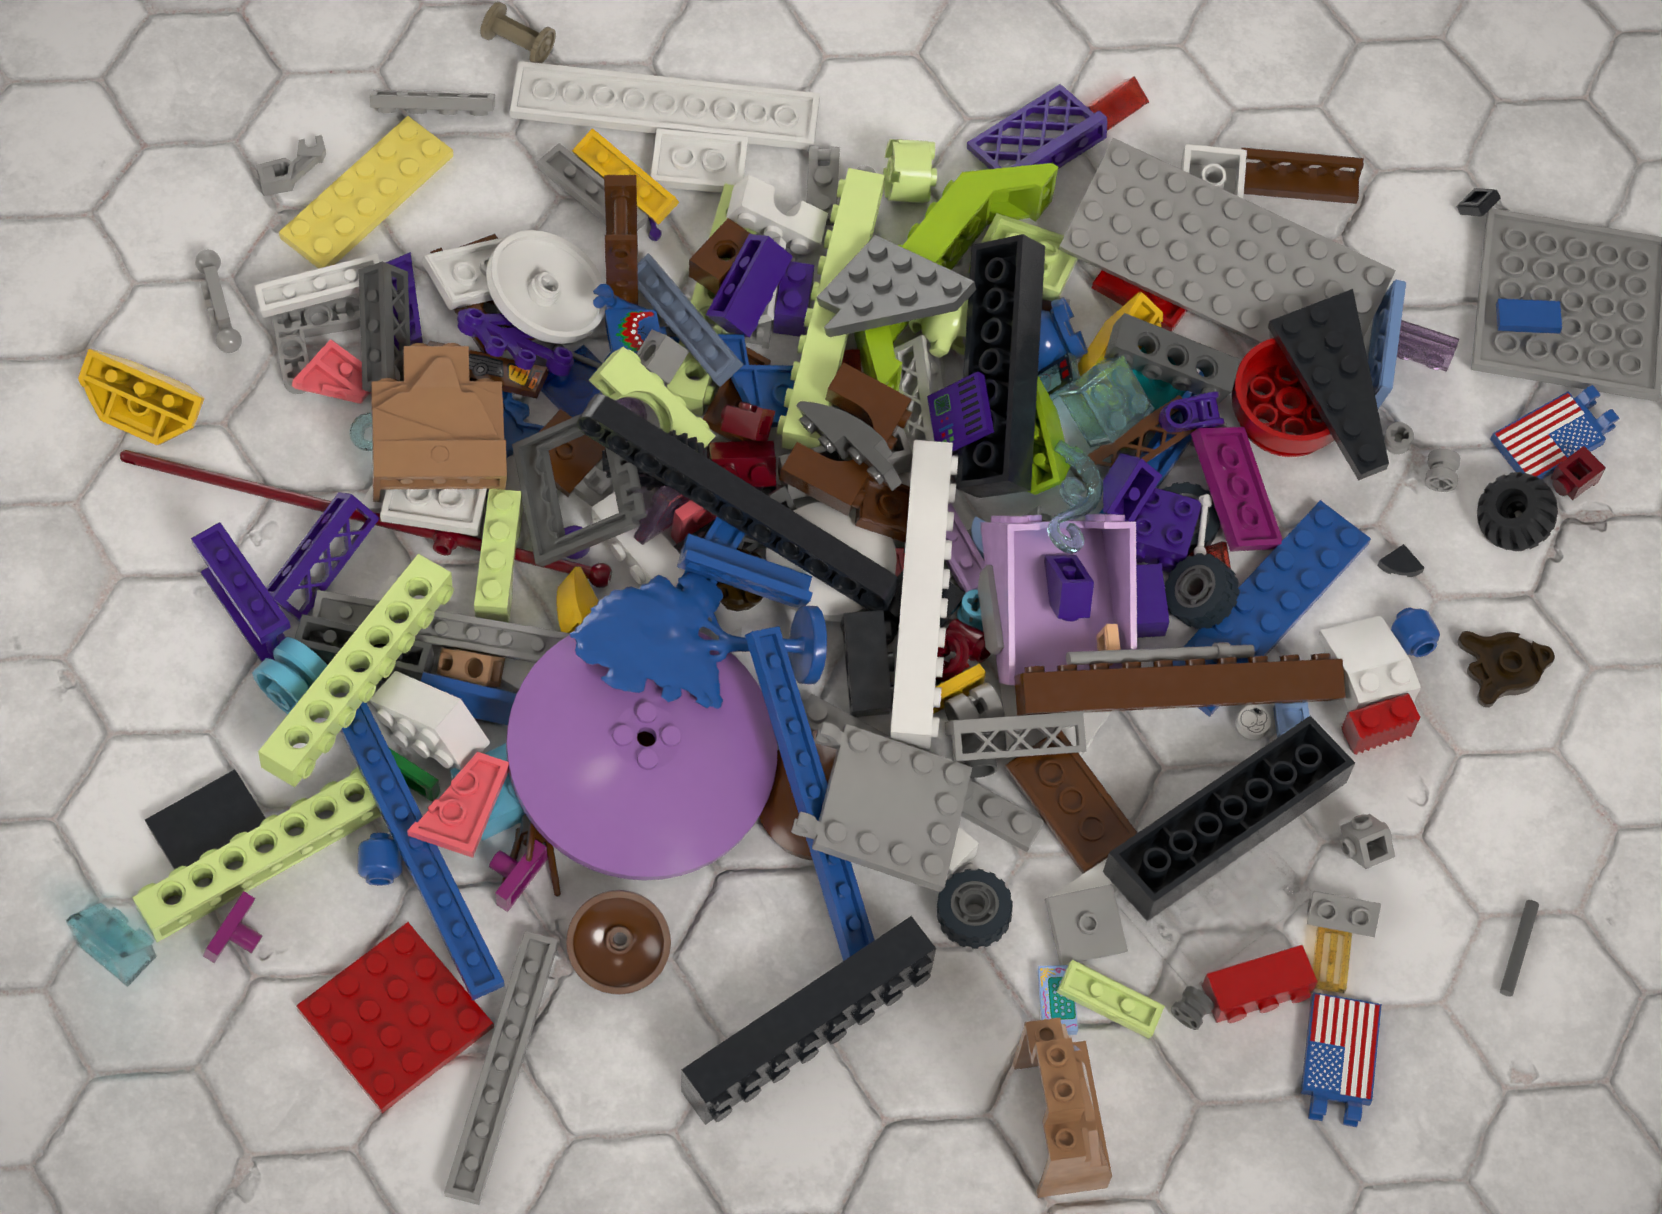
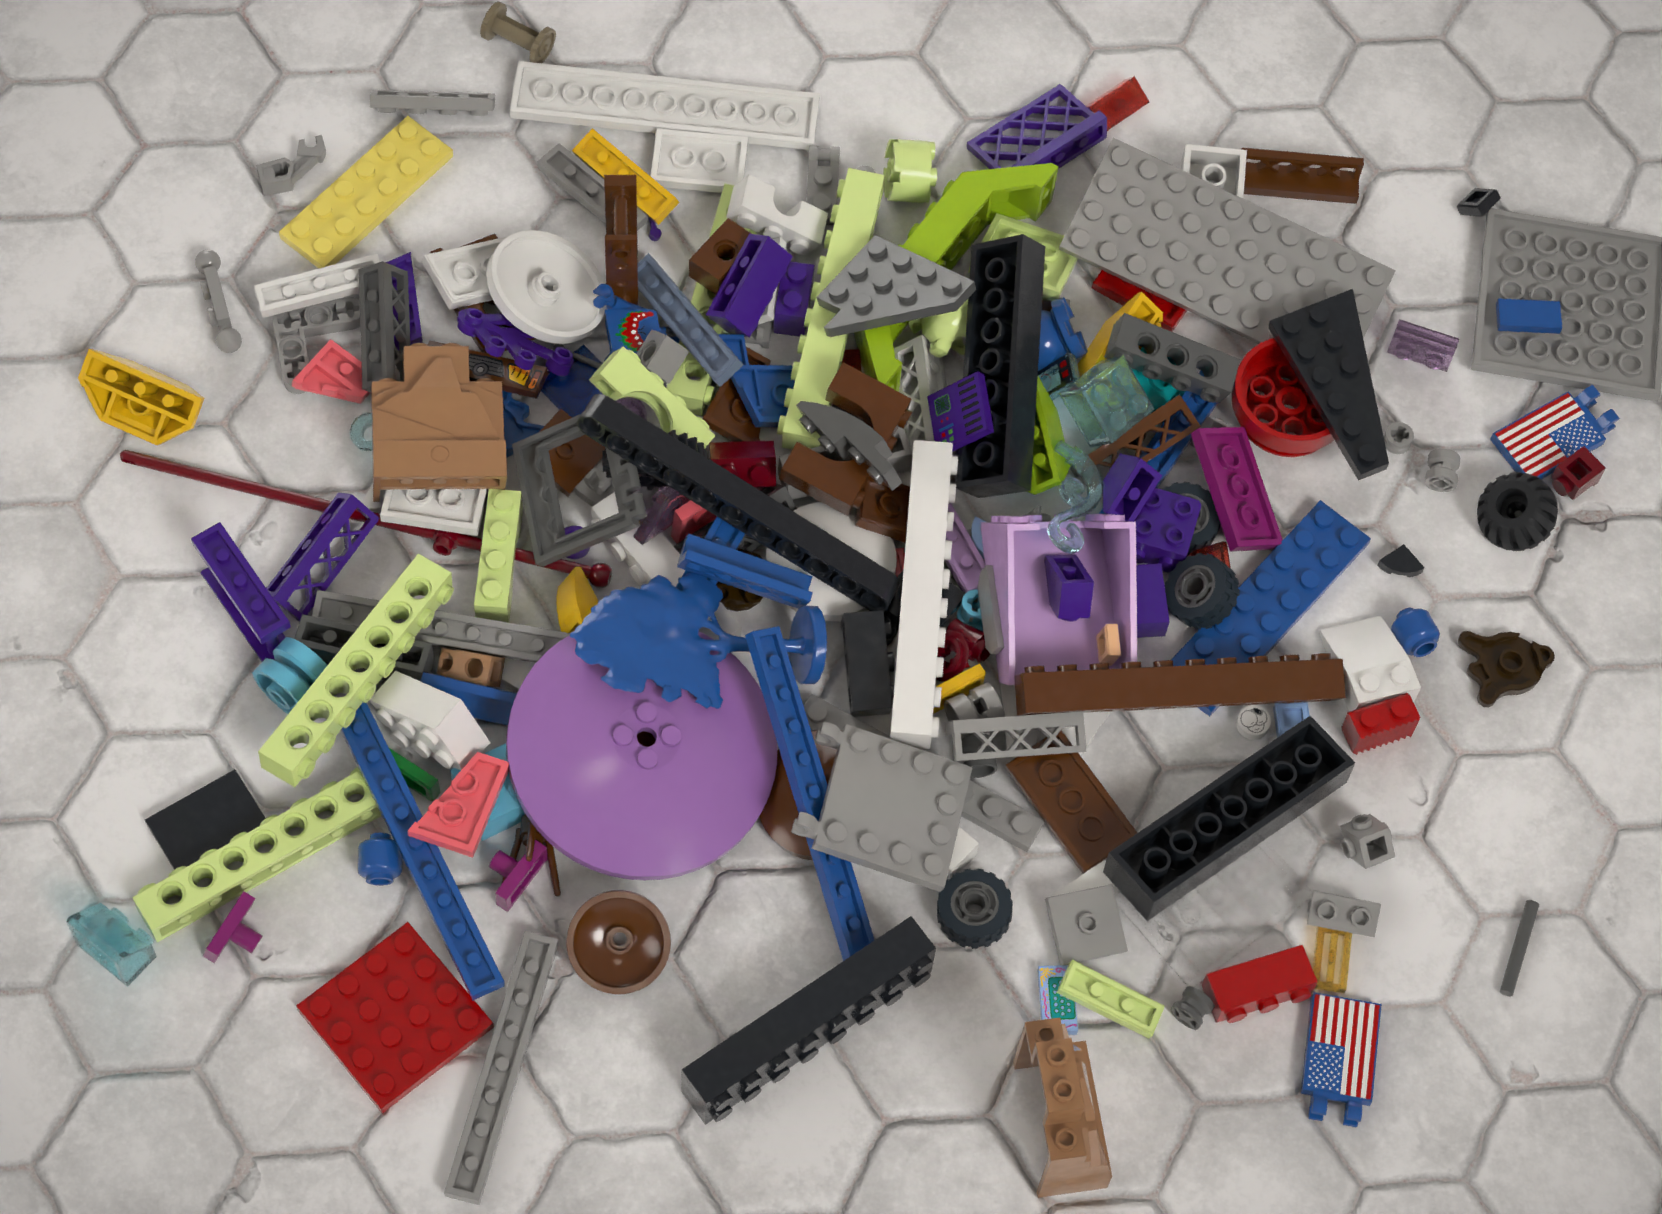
dark red brick [721,402,775,442] -> none
light grey bar [1066,642,1255,665] -> none
dark purple piece [1159,392,1225,433] -> none
white hinge [1193,494,1212,555] -> none
medium blue tile [1368,279,1406,409] -> none

